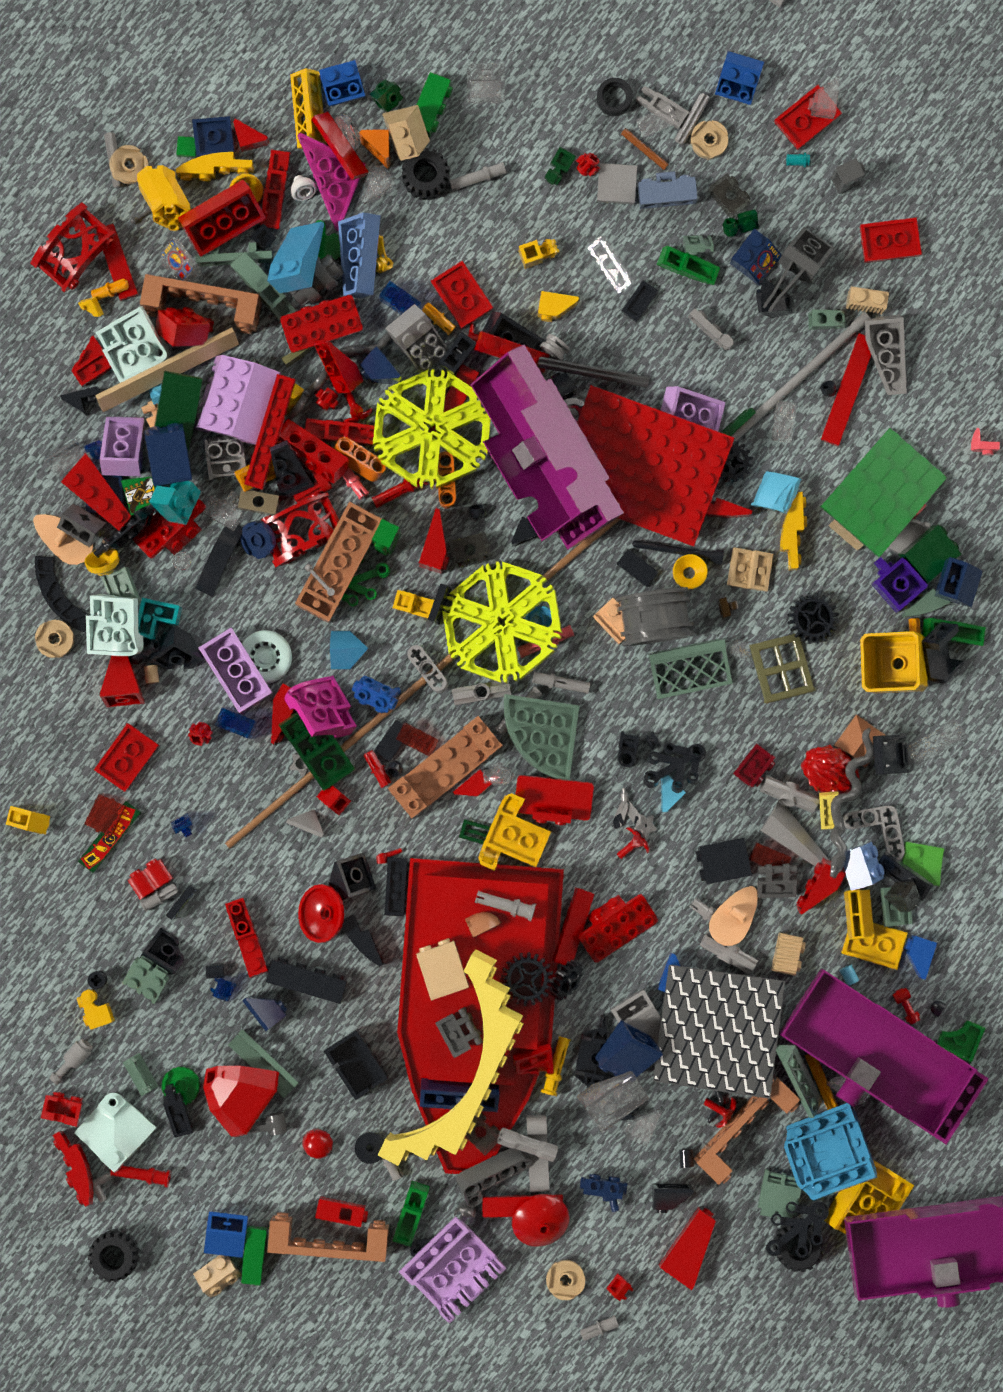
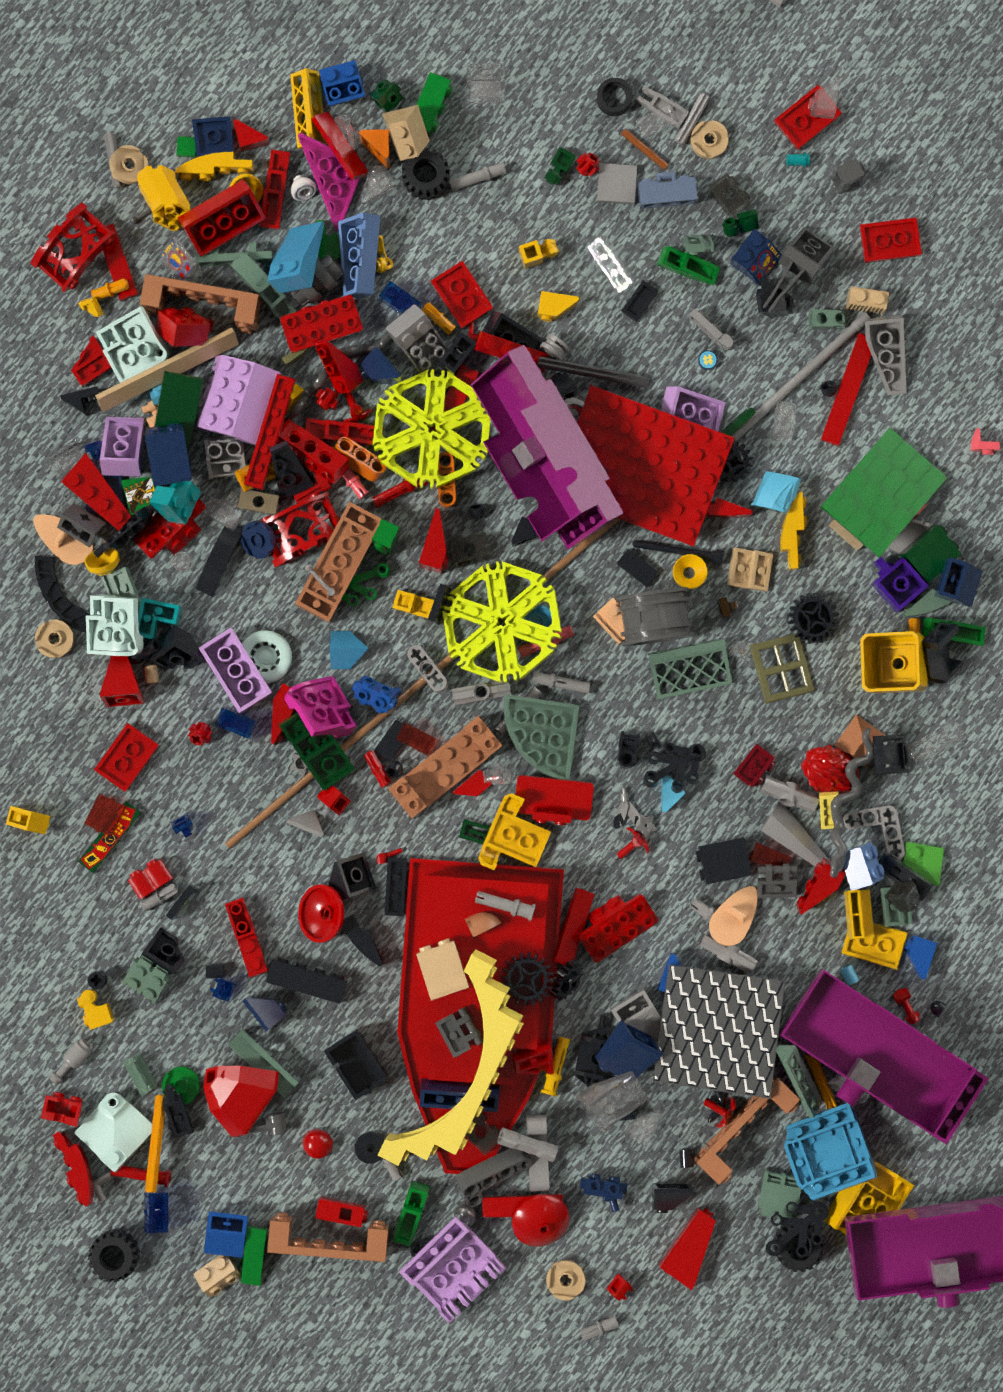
black tile [249,224,277,251] -> none
blue slope [715,51,764,105] -> none
tan brick [771,933,806,976] -> none
green tile [936,1020,985,1064] -> none
none -> clear blue brick [144,1192,168,1233]
none -> light orange axle [145,1095,165,1193]
none -> tile [698,350,717,370]

